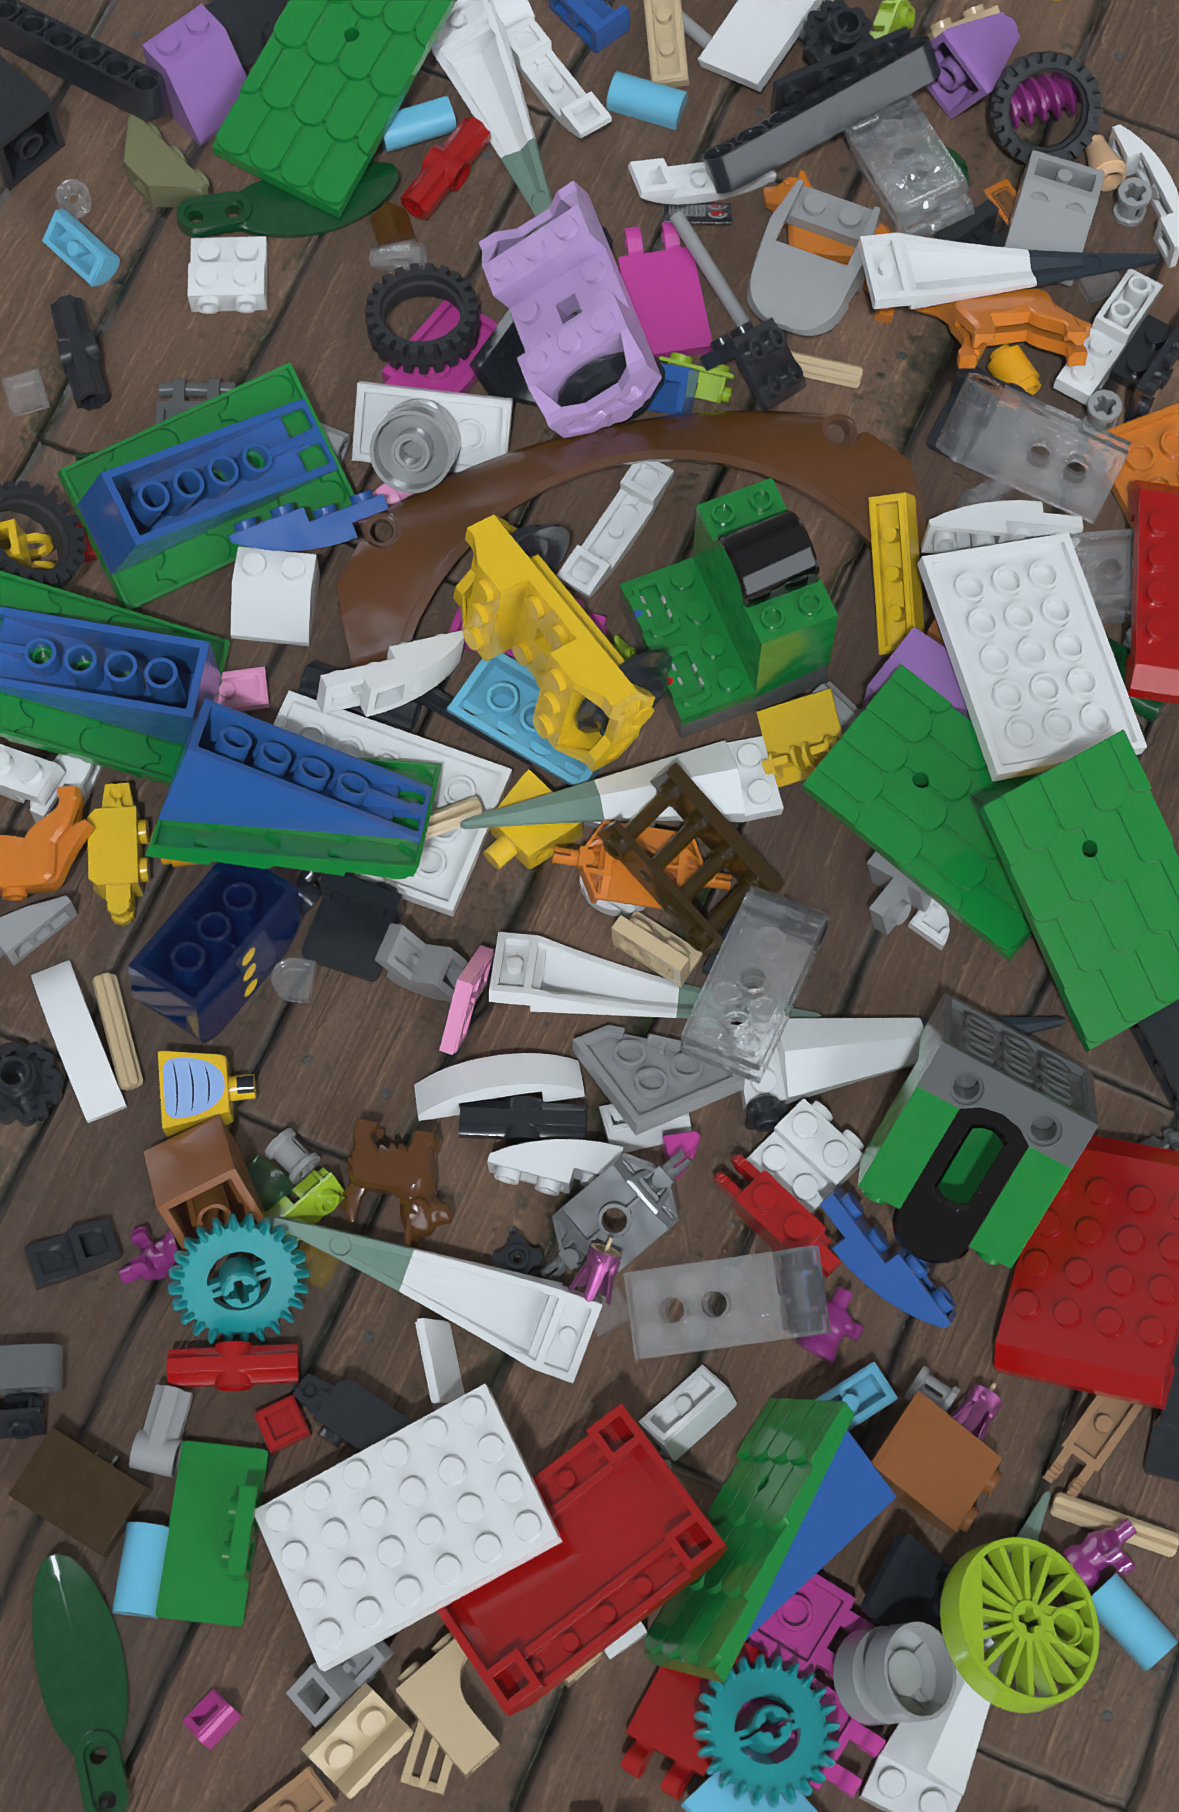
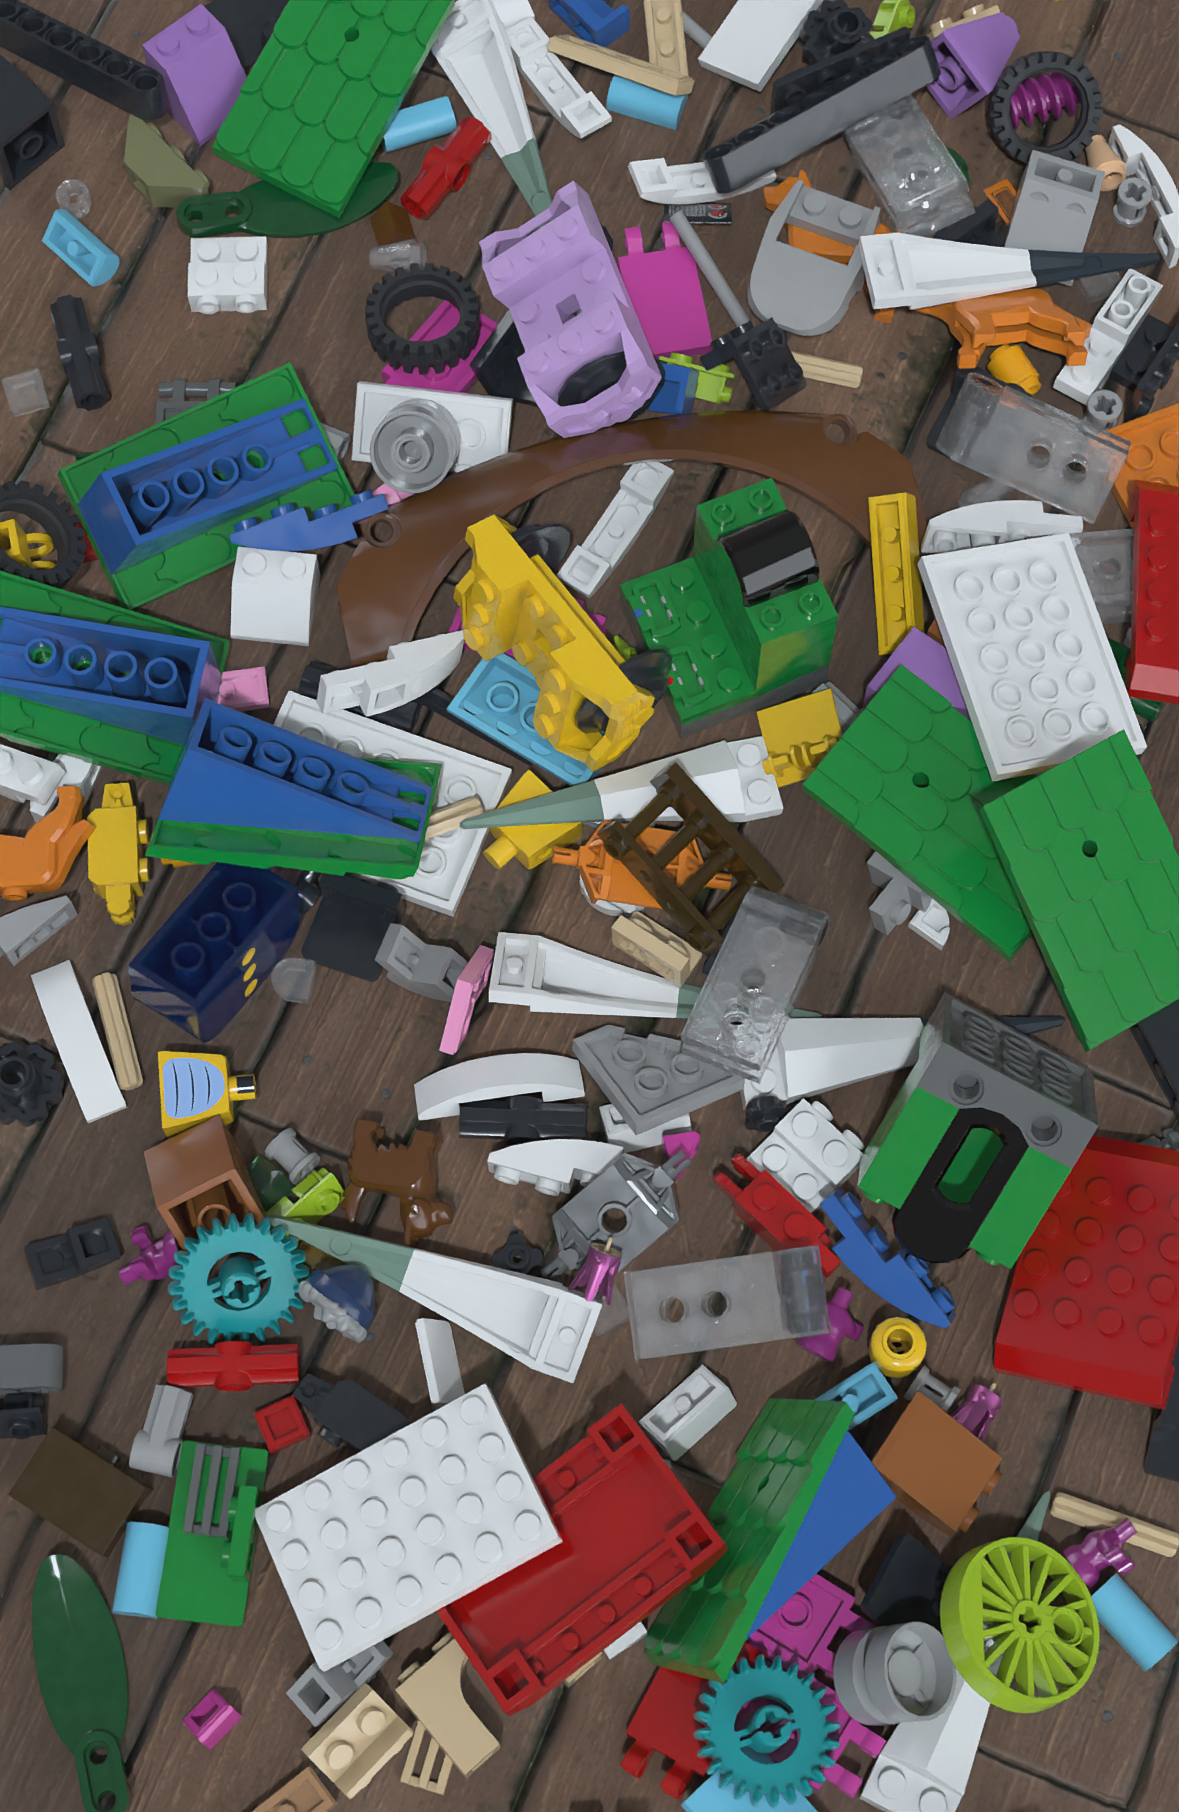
medium nougat hinge [1043,1395,1144,1498] -> none
none -> dark grey tile [183,1443,242,1539]
none -> dark blue hair [298,1264,376,1343]
none -> tan tile [547,34,694,96]
none -> yellow head [868,1317,927,1378]

